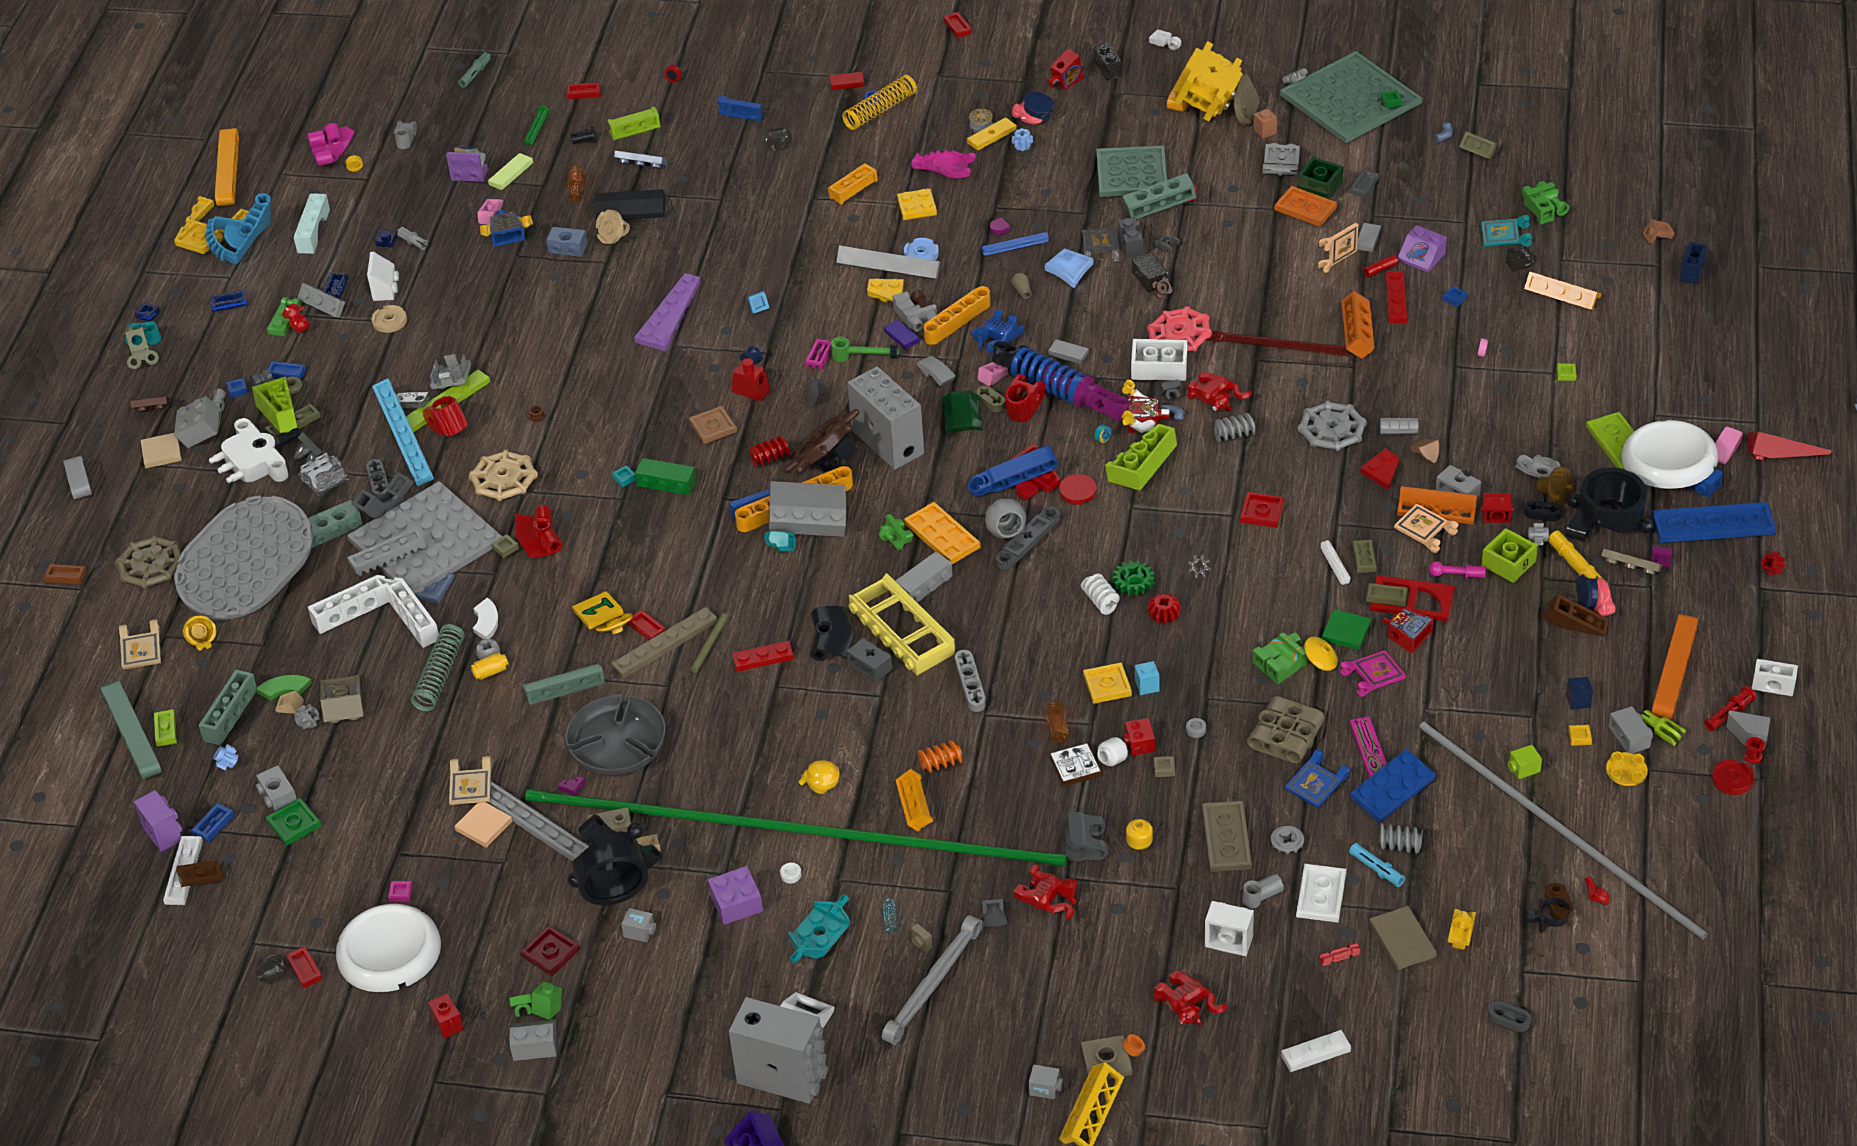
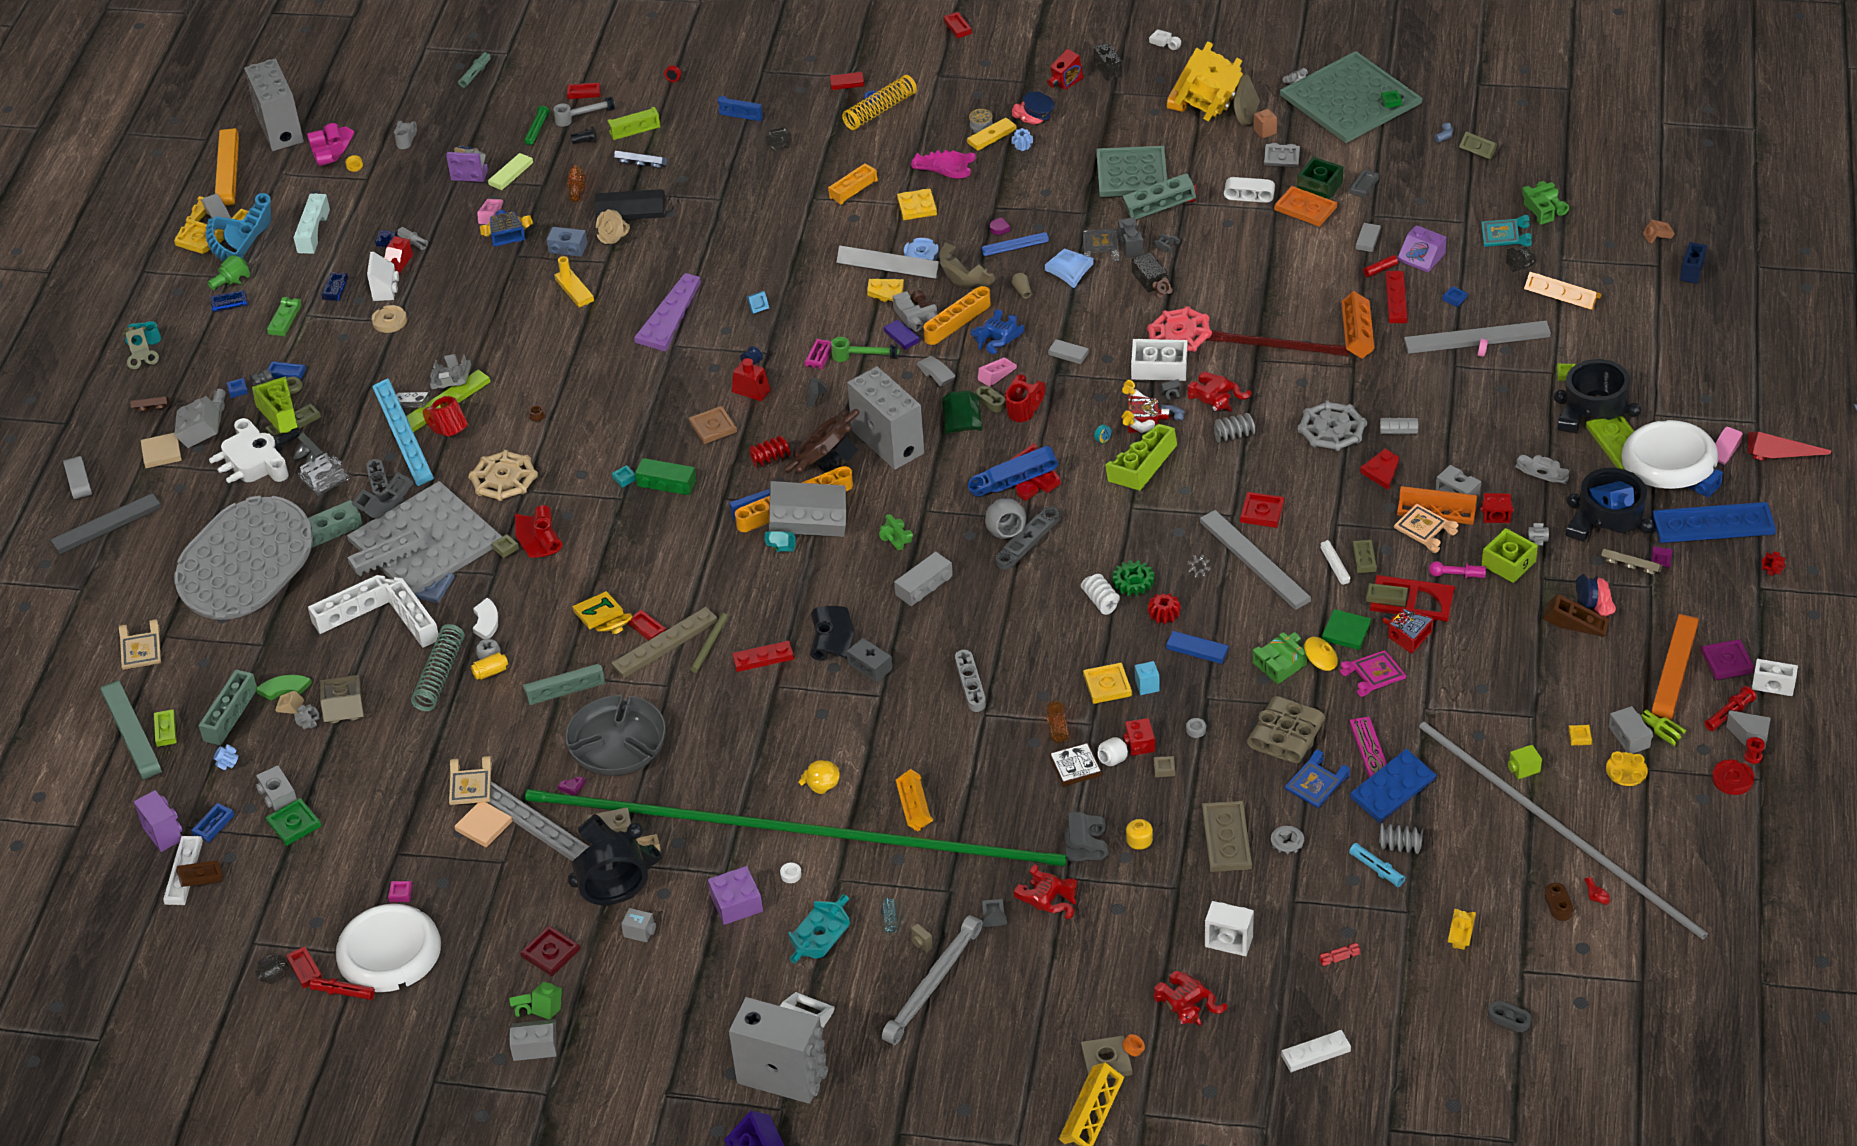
dark orange tile [44,564,87,584] -> none
dark tan plate [115,535,181,589] -> none
clear blue plate [135,302,160,322] -> none
yellow hat [183,616,217,651] -> none
red animal [282,303,309,333] -> none
light grey plate [297,283,345,318] -> none
red head [428,993,464,1038] -> none
light yellow window [848,573,955,675] -> none
light orange plate [904,502,981,564] -> none
orange piece [917,740,962,773] -> none
piece [992,341,1129,421] -> none
light grey brick [1029,1065,1063,1100] -> none
red tile [1059,474,1097,505] -> none
light grey piece [1242,874,1284,908] -> none
light grey pin [1262,163,1297,176] -> none
white tile [1296,864,1346,923] -> none
light nougat flag [1318,223,1358,273] -> none
dark tan tile [1369,906,1437,970] -> none
medium nougat tile [1410,439,1439,463] -> none
black beam [1524,500,1562,522] -> none
black piece [1524,897,1571,933] -> none
pearl gold piece [1537,467,1575,505] -> none
yellow piece [1548,531,1602,579] -> none
dark blue brick [1566,677,1593,710] -> none
none -> dark grey tile [50,493,161,555]
none -> light grey slope [201,193,231,219]
none -> bright green piece [207,255,250,291]
none -> light grey gear [244,59,304,151]
none -> red pin [310,976,375,1001]
none -> red slope [385,236,413,274]
none -> light grey piece [554,96,615,127]
none -> yellow piece [554,256,594,308]
none -> dark tan animal [939,242,995,289]
none -> blue tile [1166,631,1229,664]
none -> light grey tile [1200,510,1311,610]
none -> white beam [1224,177,1275,202]
none -> light grey tile [1404,321,1551,354]
none -> black piece [1554,359,1642,434]
none -> blue torso [1589,481,1635,509]
none -> magenta plate [1701,639,1755,680]

